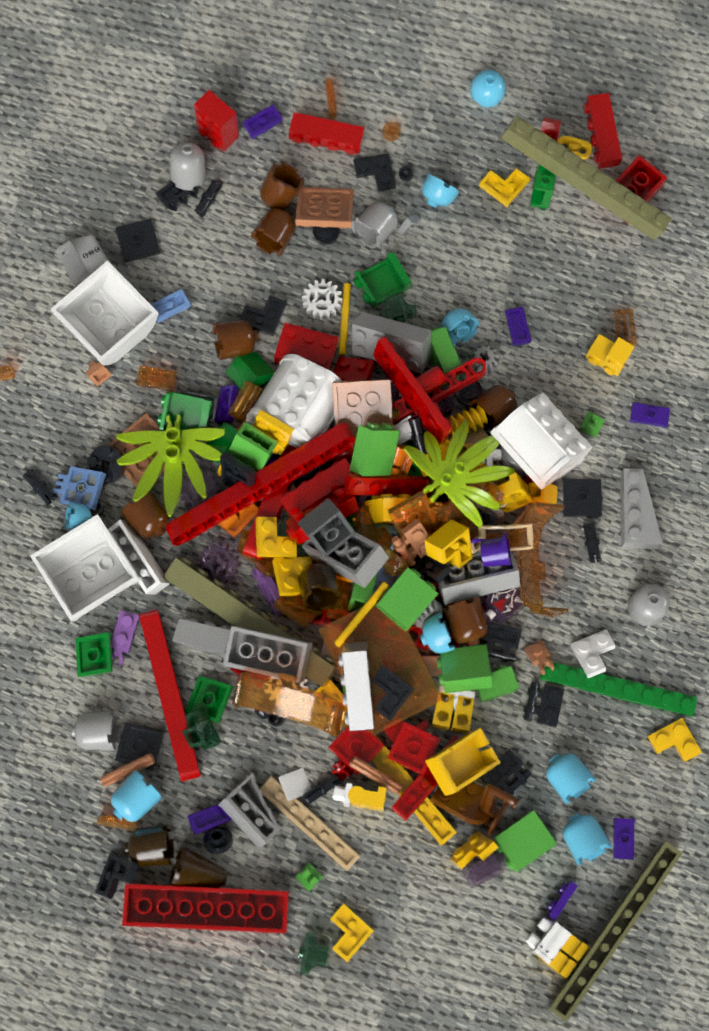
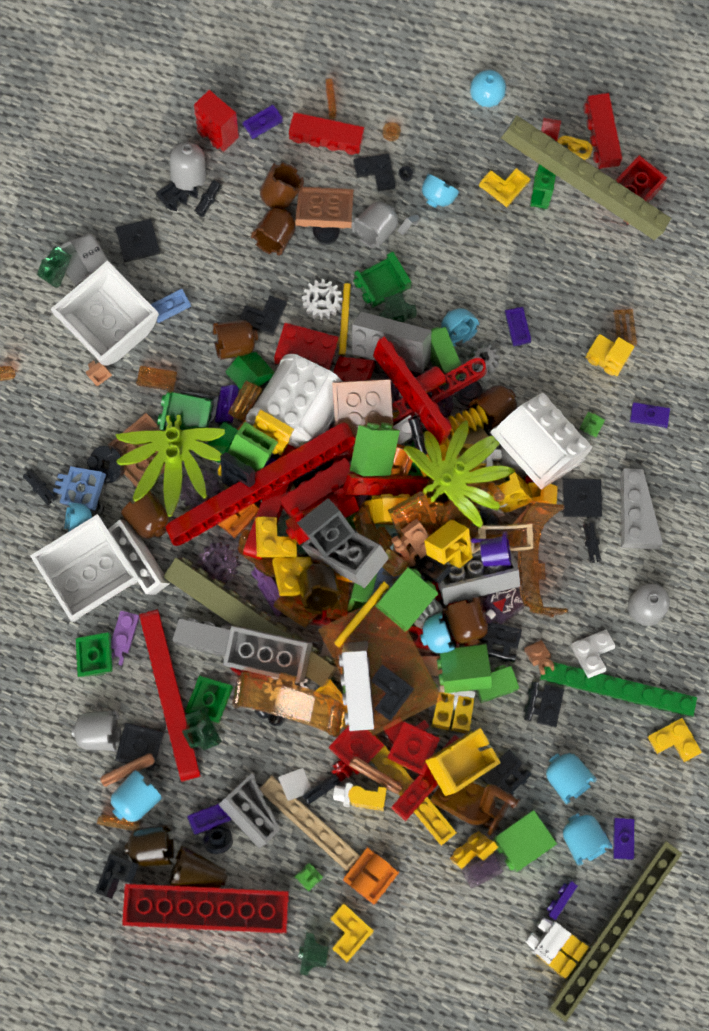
none -> clear green brick [37,246,72,288]
none -> orange plate [343,847,399,905]

